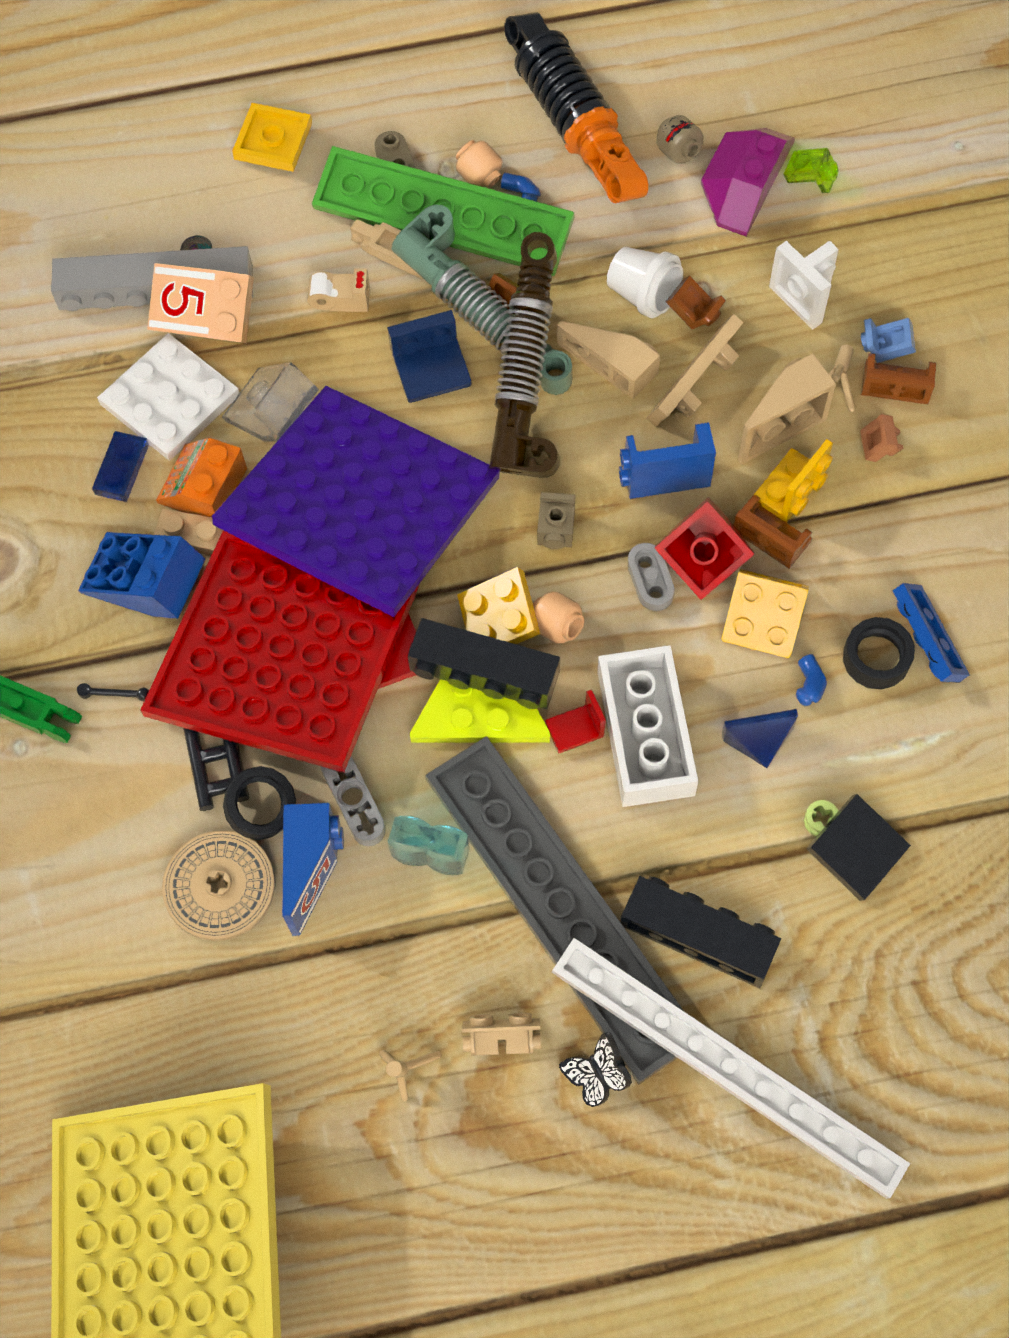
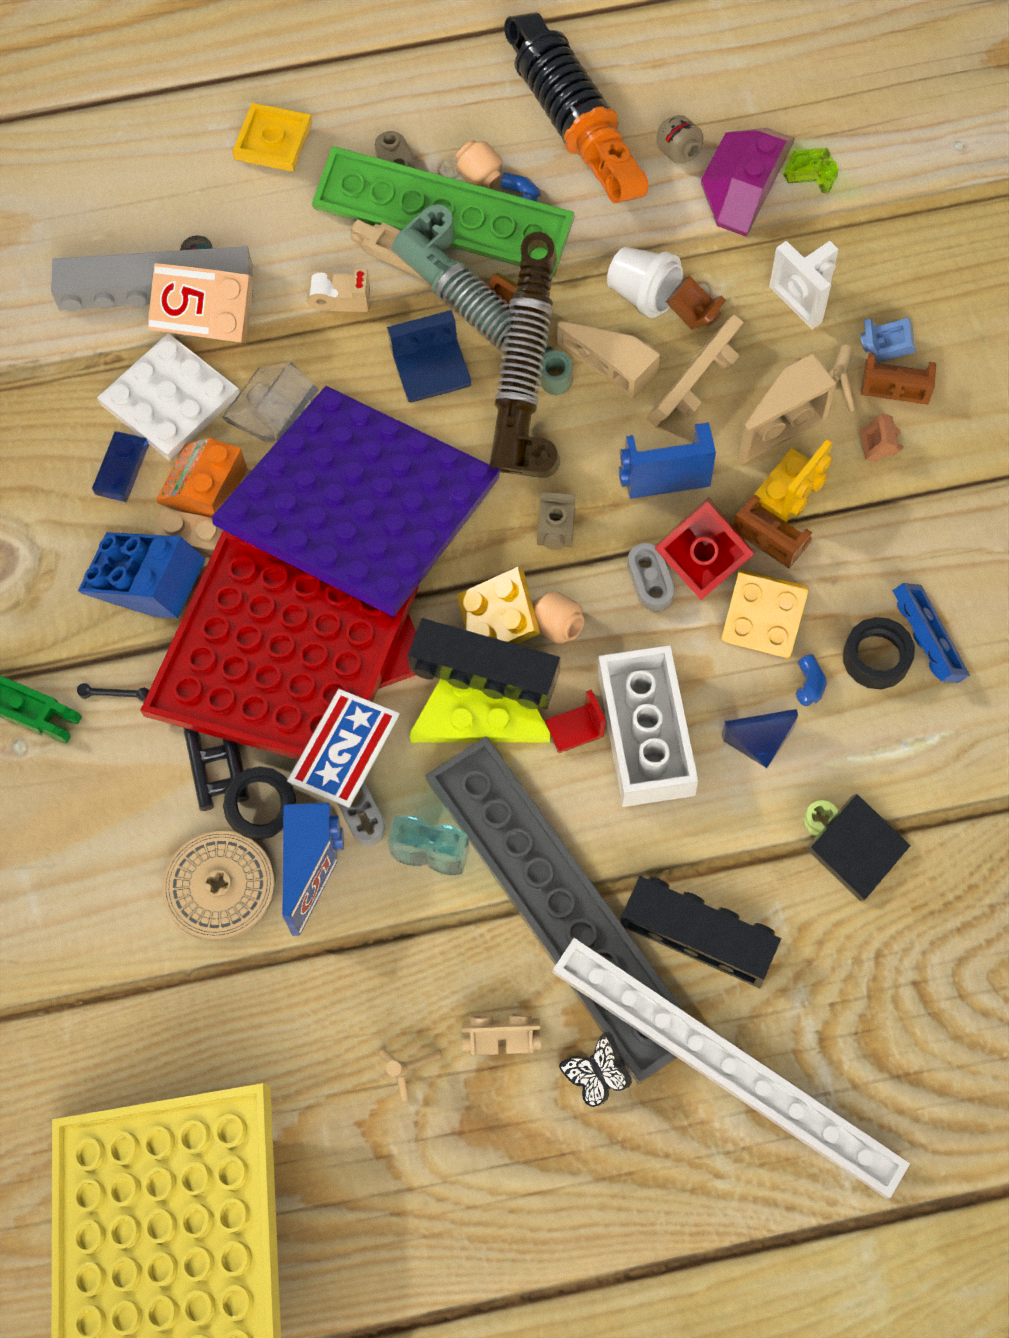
none -> sticker [287,689,400,807]

